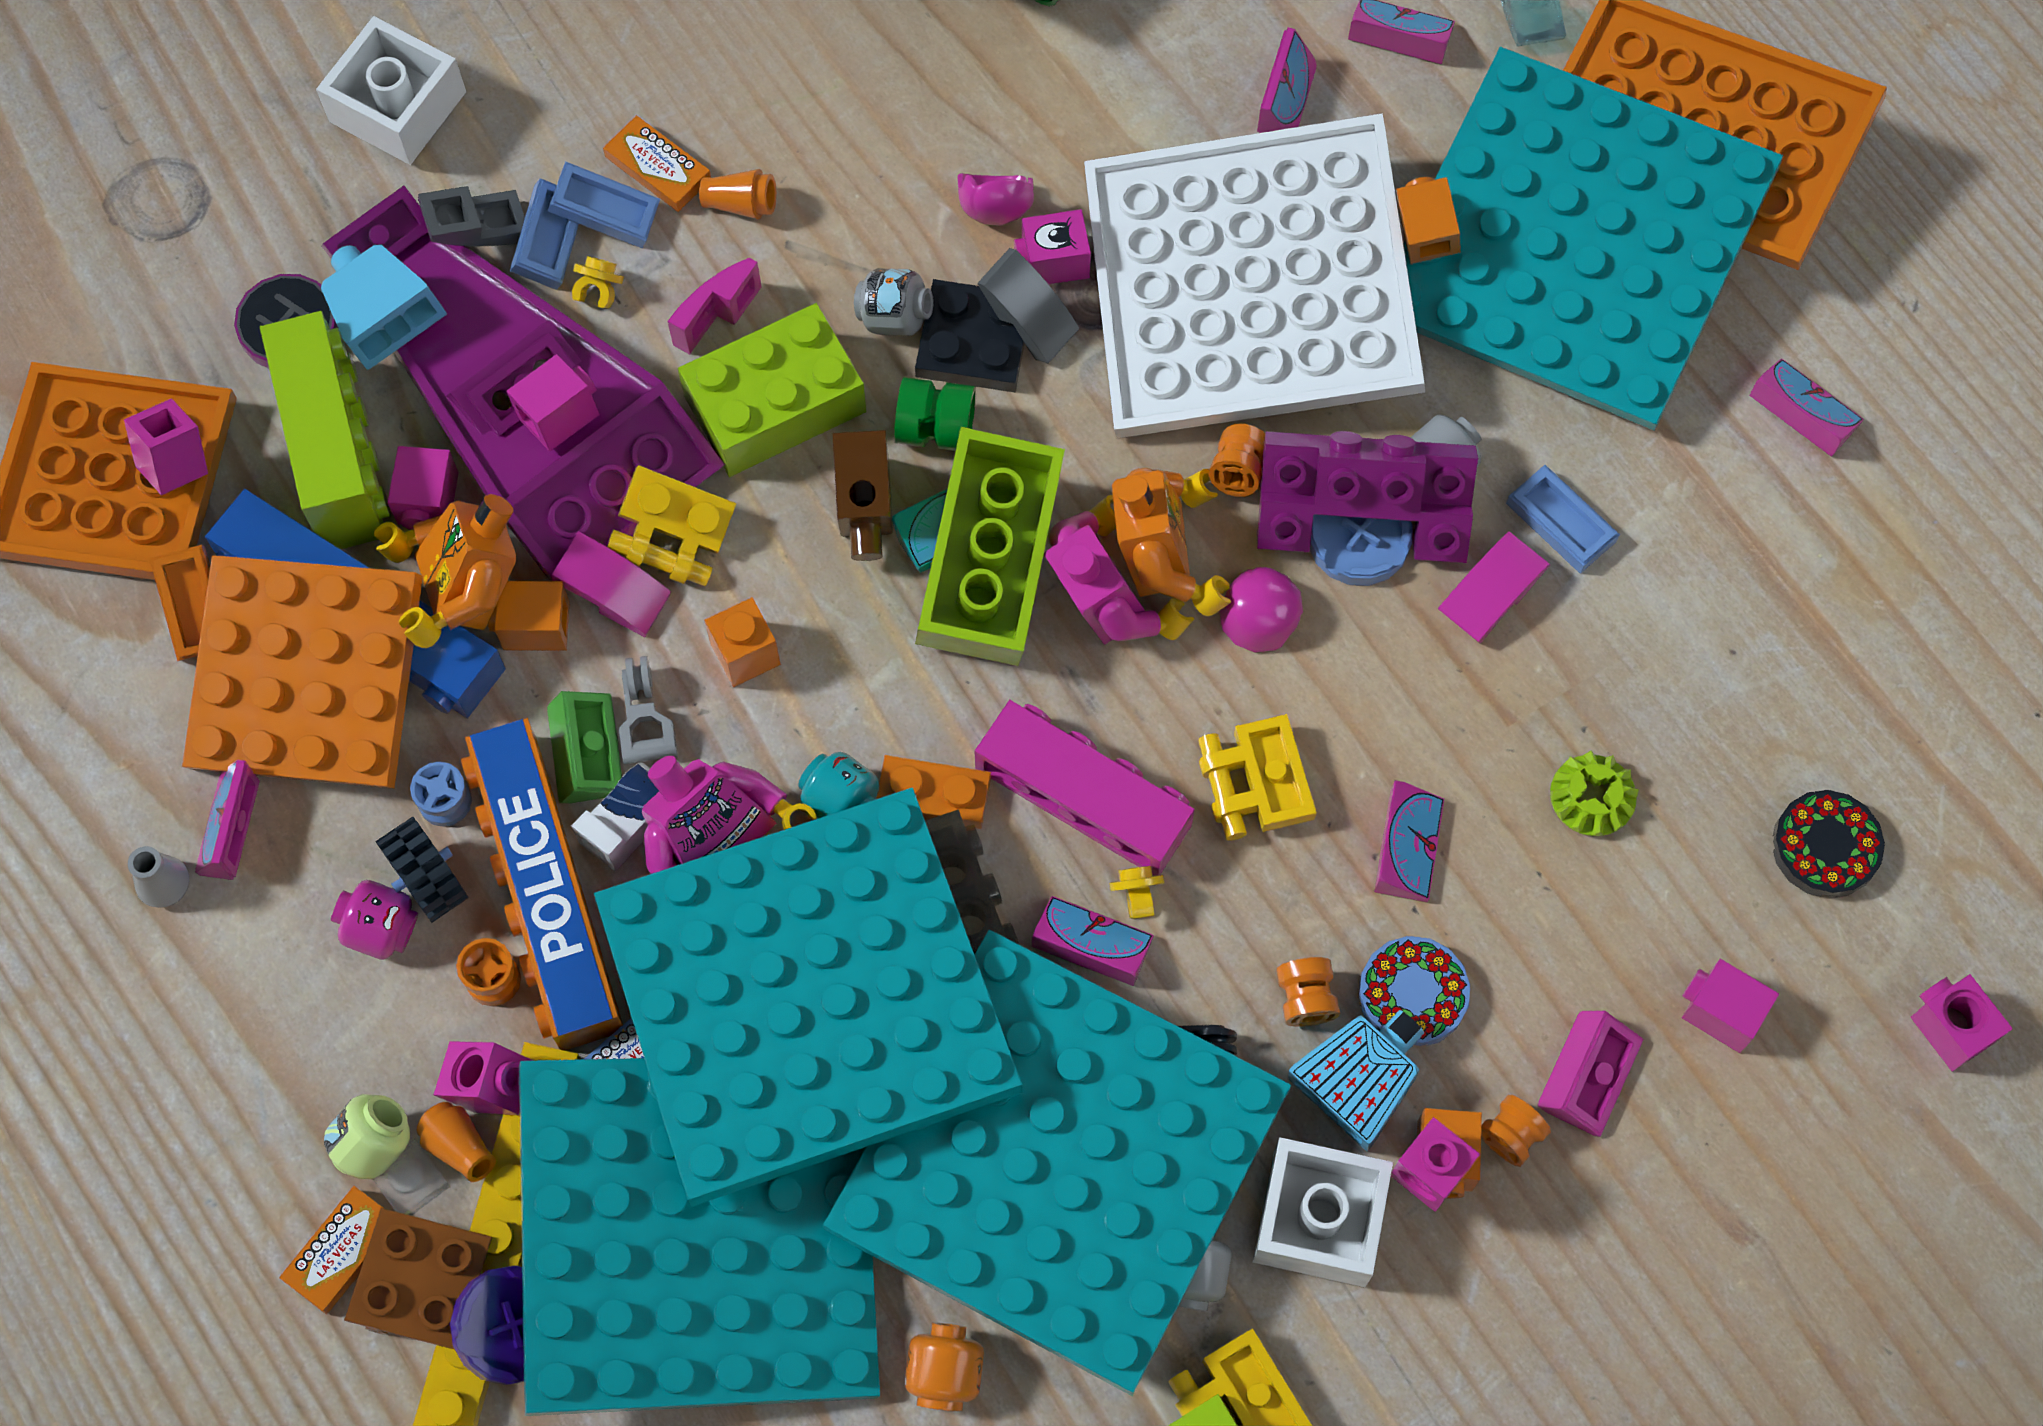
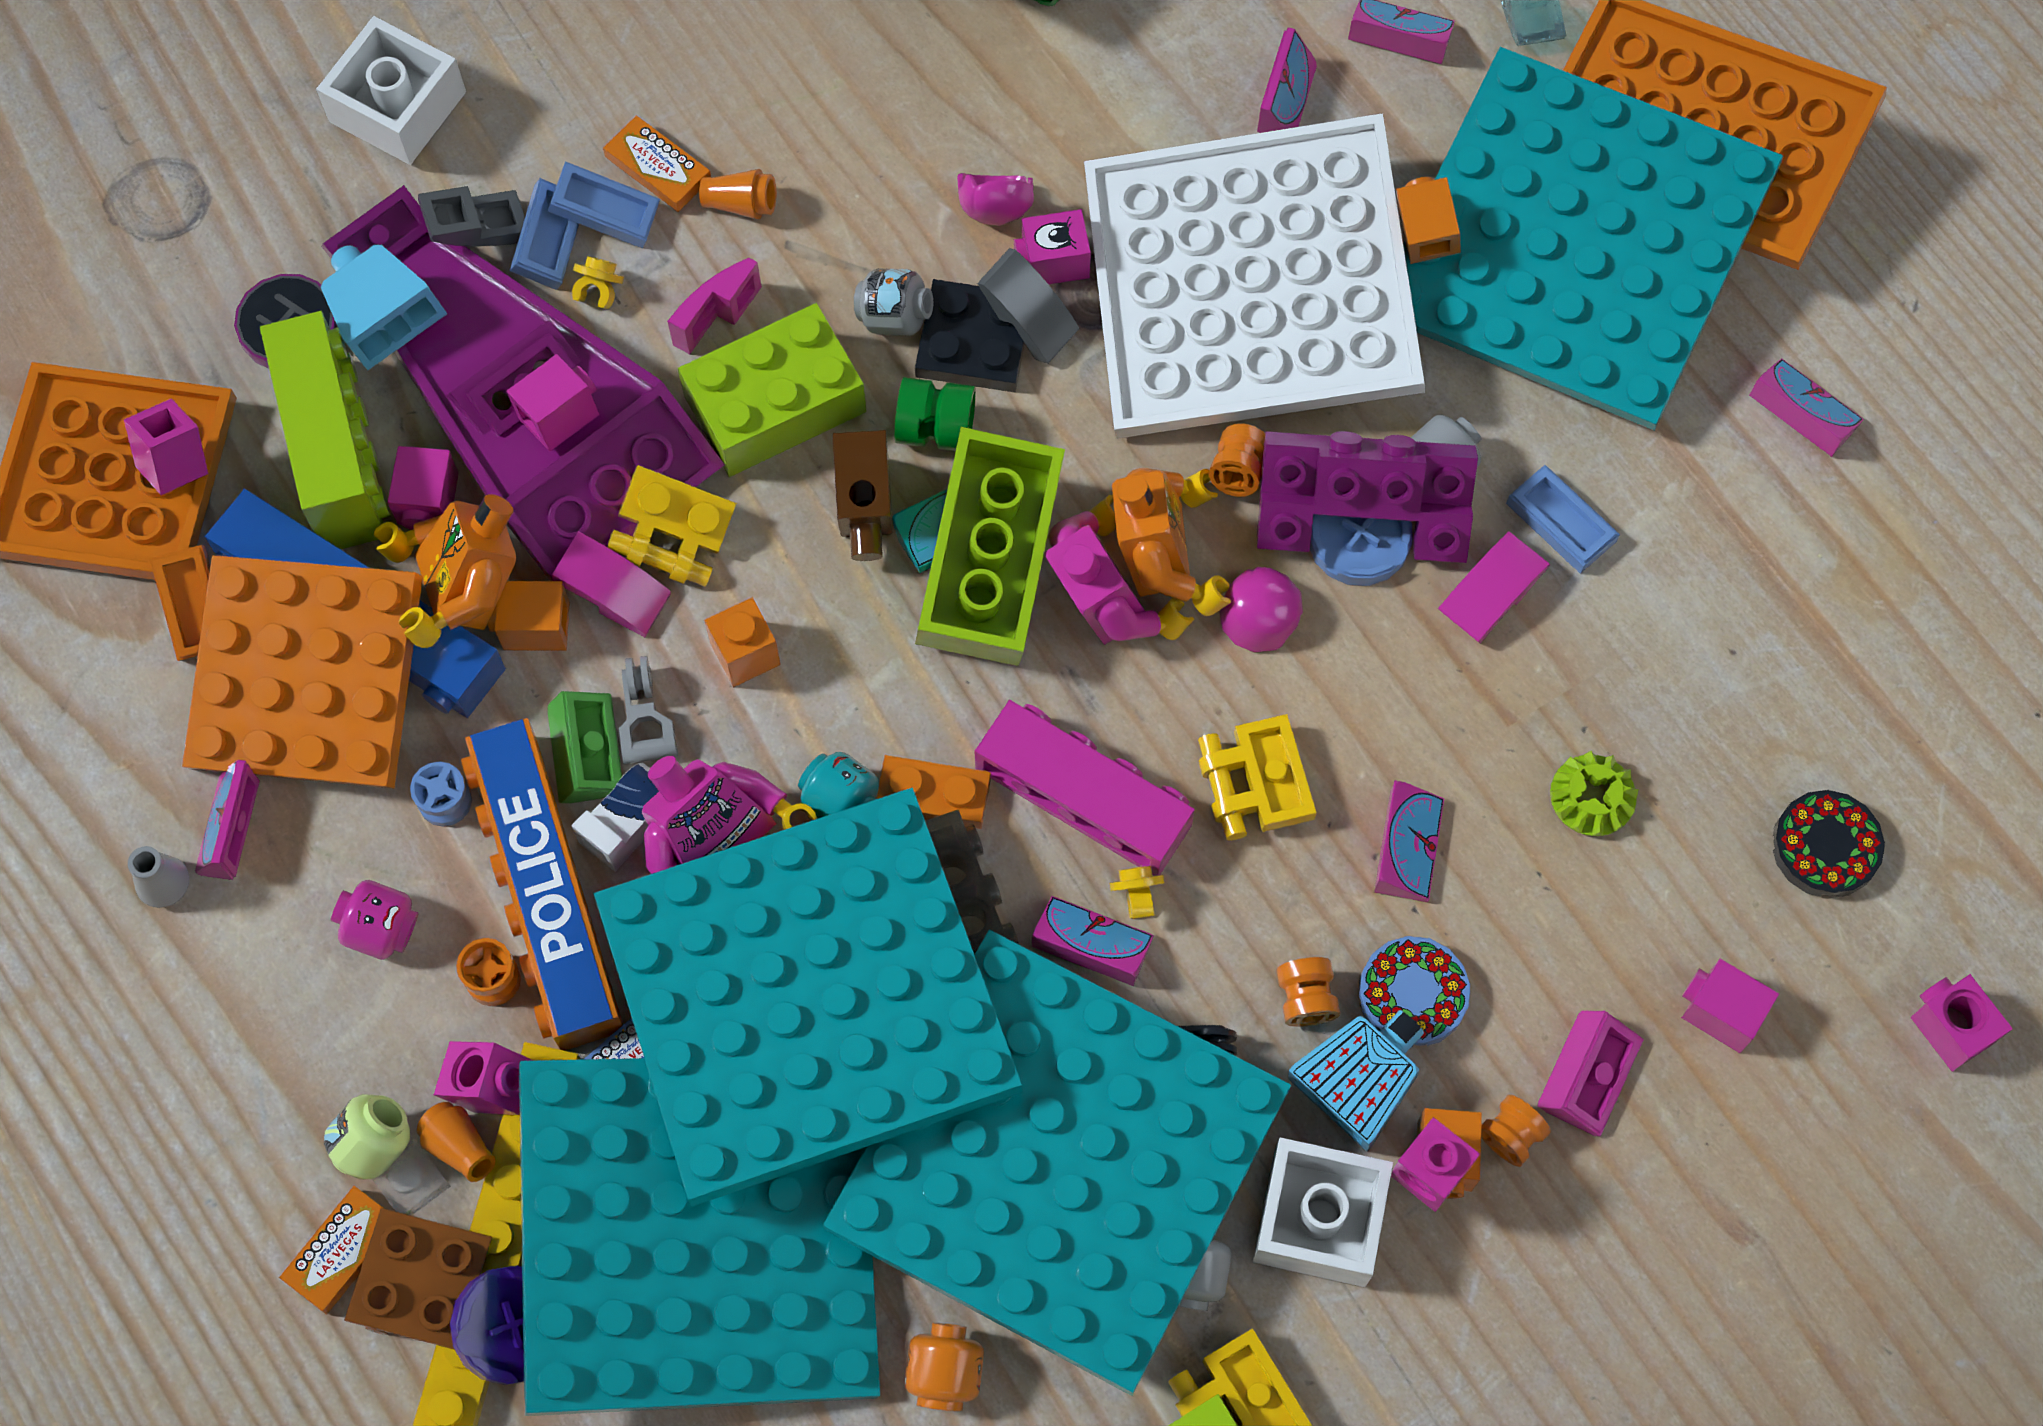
black wheel [375,817,469,923] -> none

